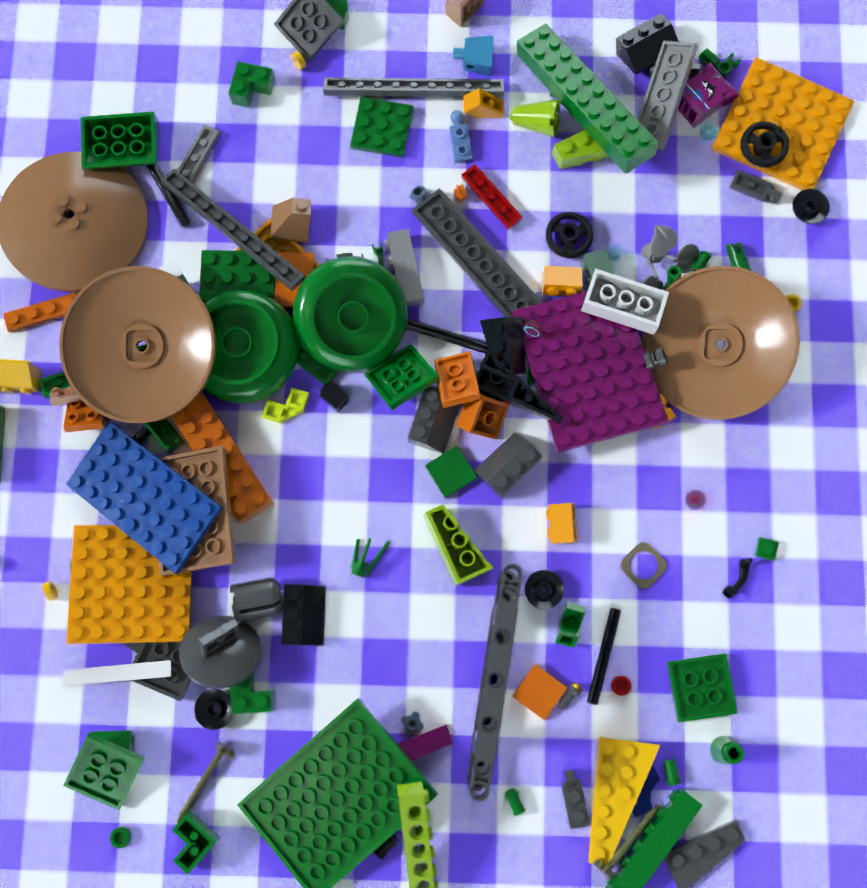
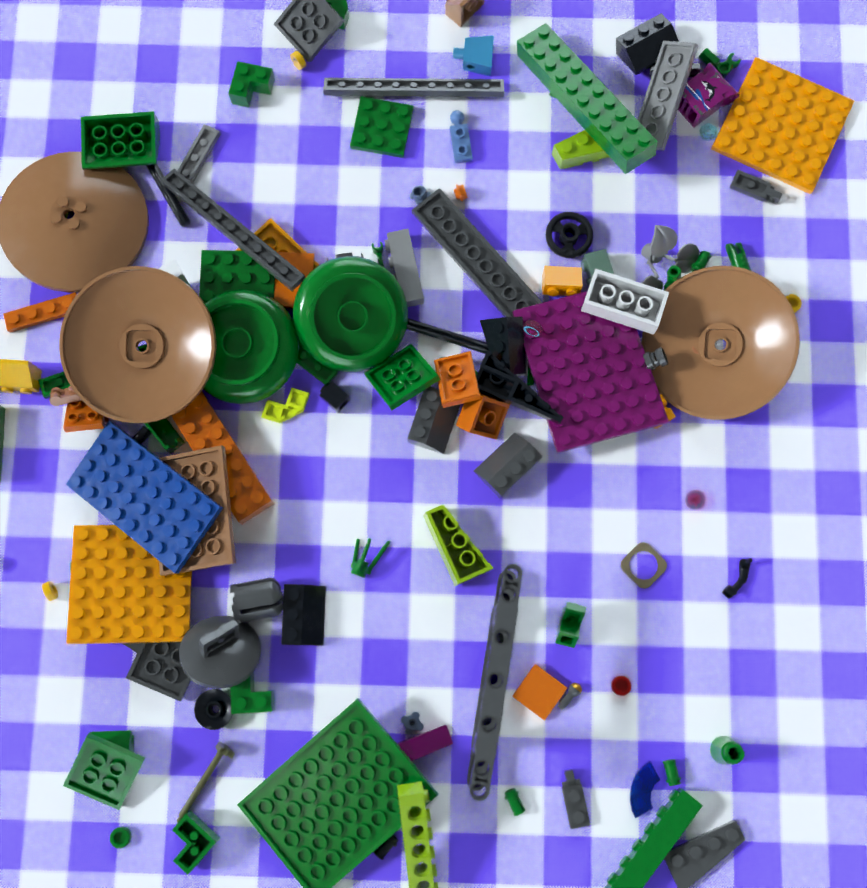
white sticker [63,660,171,686] -> none
medium nougat slope [270,197,311,243] -> none
green tile [425,446,477,498] -> none
red plate [461,164,523,231] -> none
light orange slope [463,88,504,118] -> none
lime cone [510,99,561,137] -> none
black dish [524,570,564,609] -> none
light orange brick [546,503,578,544] -> none
black axle [587,608,621,705] -> none
yellow wing [588,737,660,865] -> none
olive piece [593,804,660,880] -> none
clear light blue plate [606,245,623,261] -> none
green plate [666,653,738,723] -> none
black wheel [740,121,789,168] -> none
green plate [754,537,779,561] -> none
black dish [792,189,830,224] -> none

